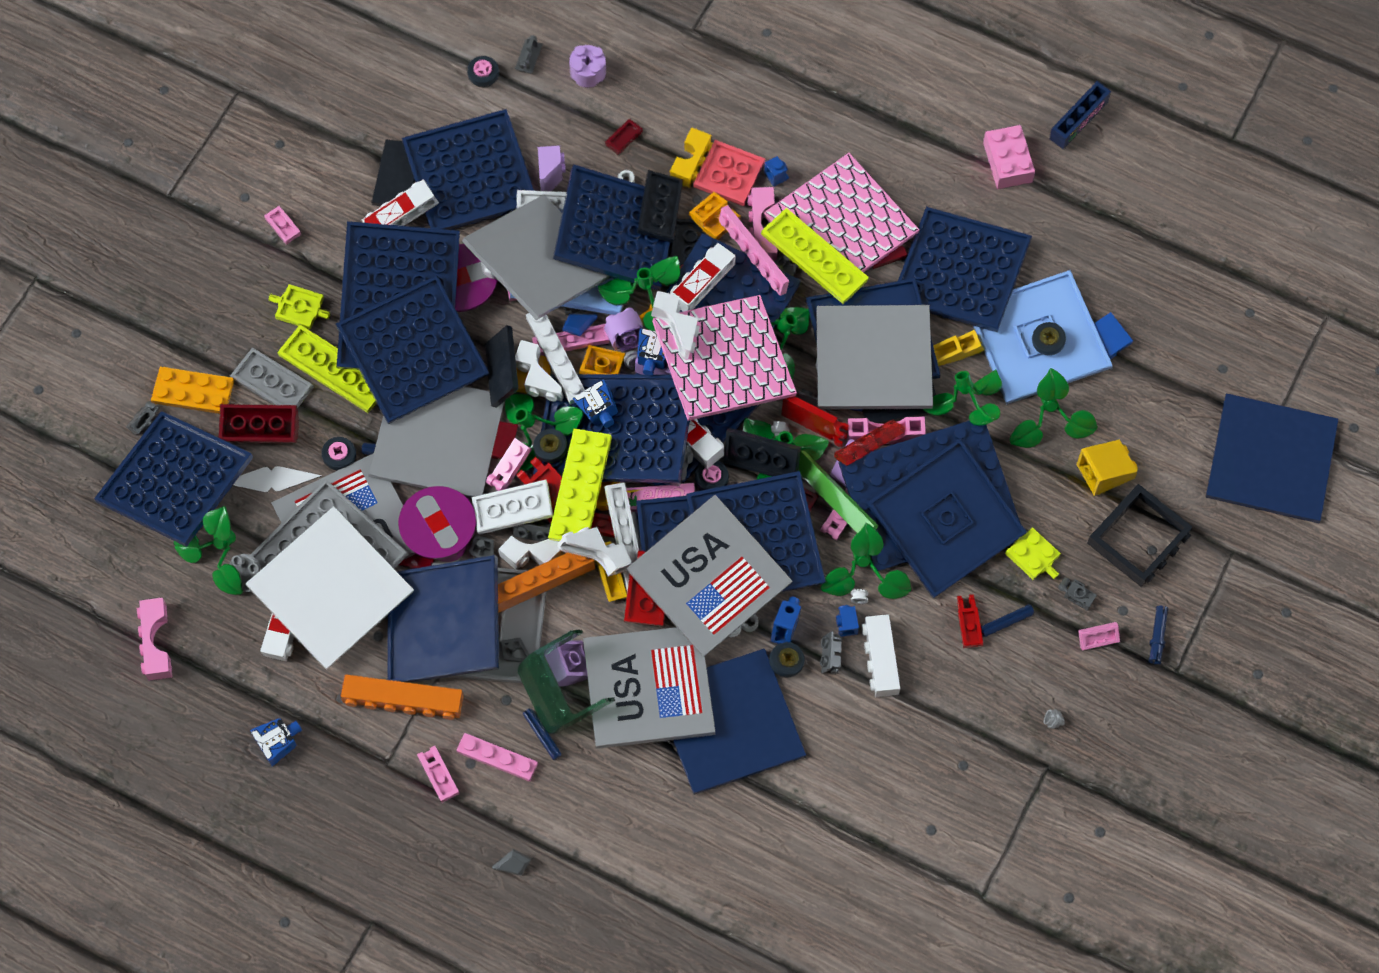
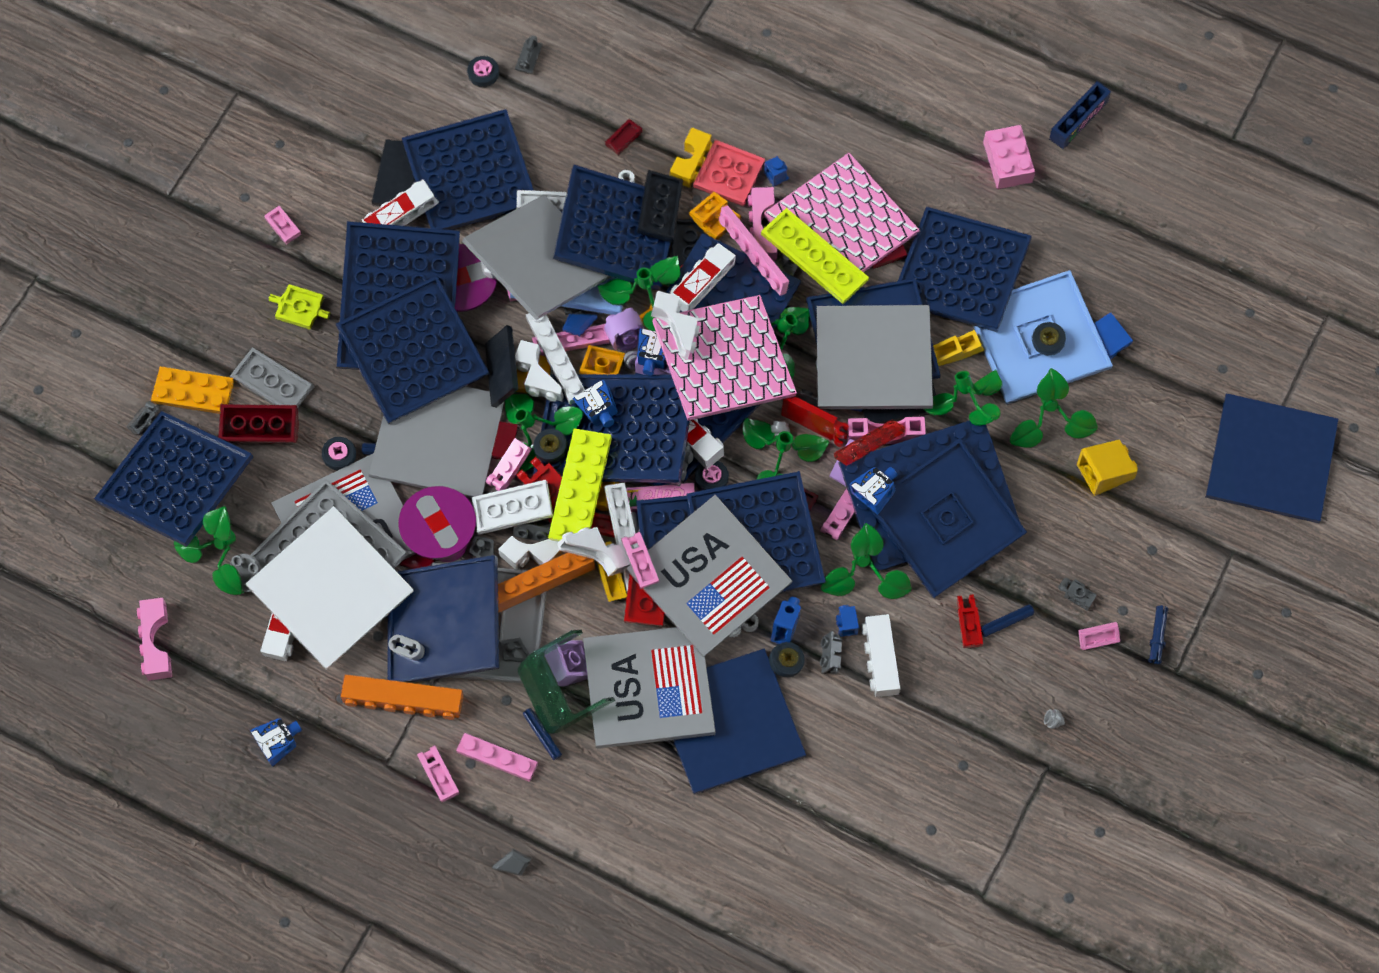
white sticker [233,466,322,492] -> none
neon yellow plate [277,325,376,413] -> none
lavender slope [538,146,566,191] -> none
lavender brick [569,45,606,88] -> none
black tile [723,428,801,477] -> none
bright green tile [798,451,878,533] -> none
white bush [851,589,868,604] -> none
neon yellow plate [1005,527,1061,580] -> none
black window [1087,484,1193,587] -> none
none -> light grey beam [389,635,425,660]
none -> bright pink plate [621,532,659,589]
none -> torso [849,467,898,515]

